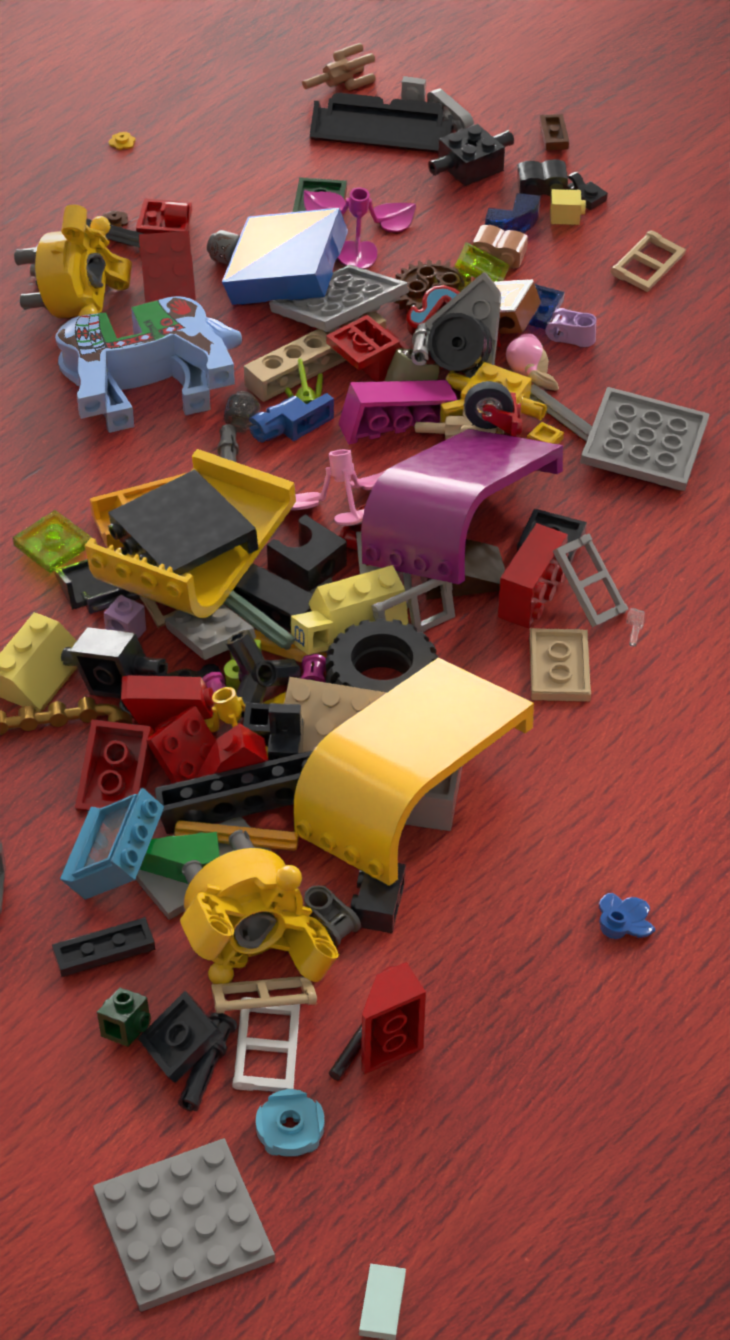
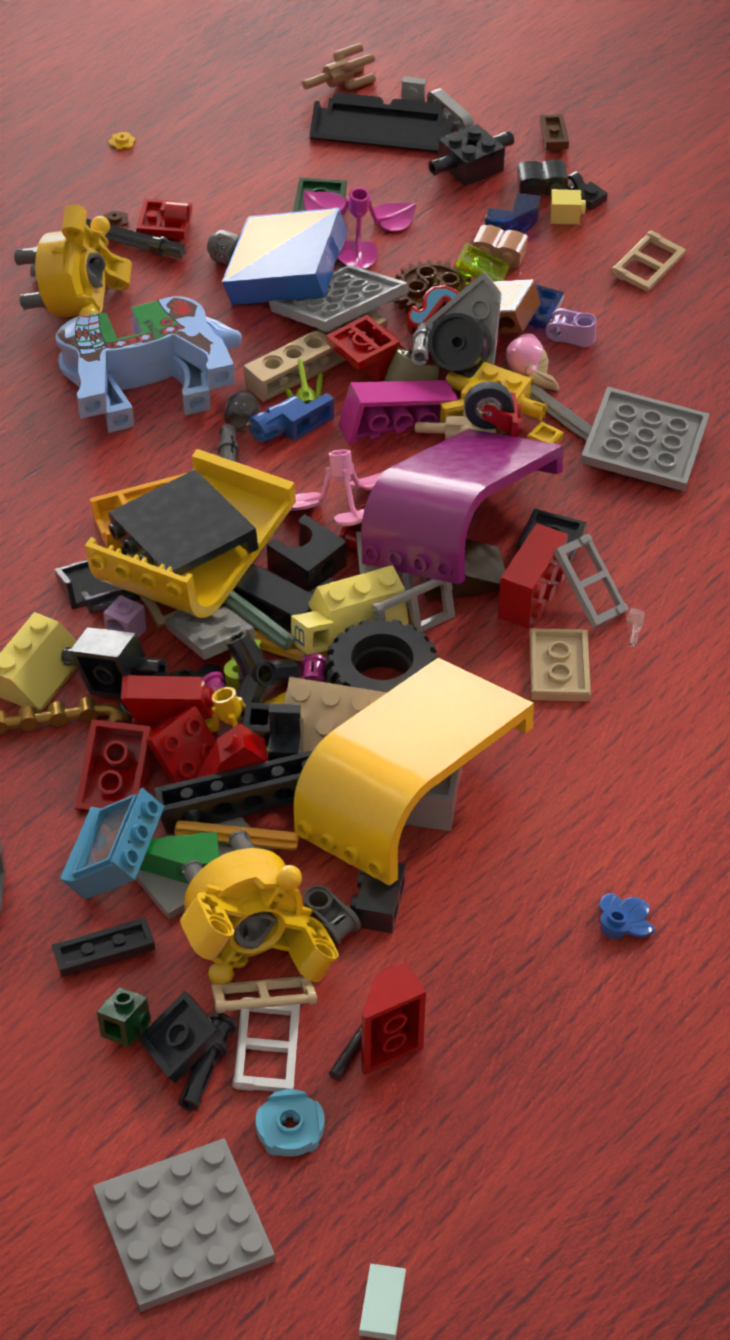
clear neon green plate [12,510,92,573] -> none
red bracket [139,231,196,303] -> none

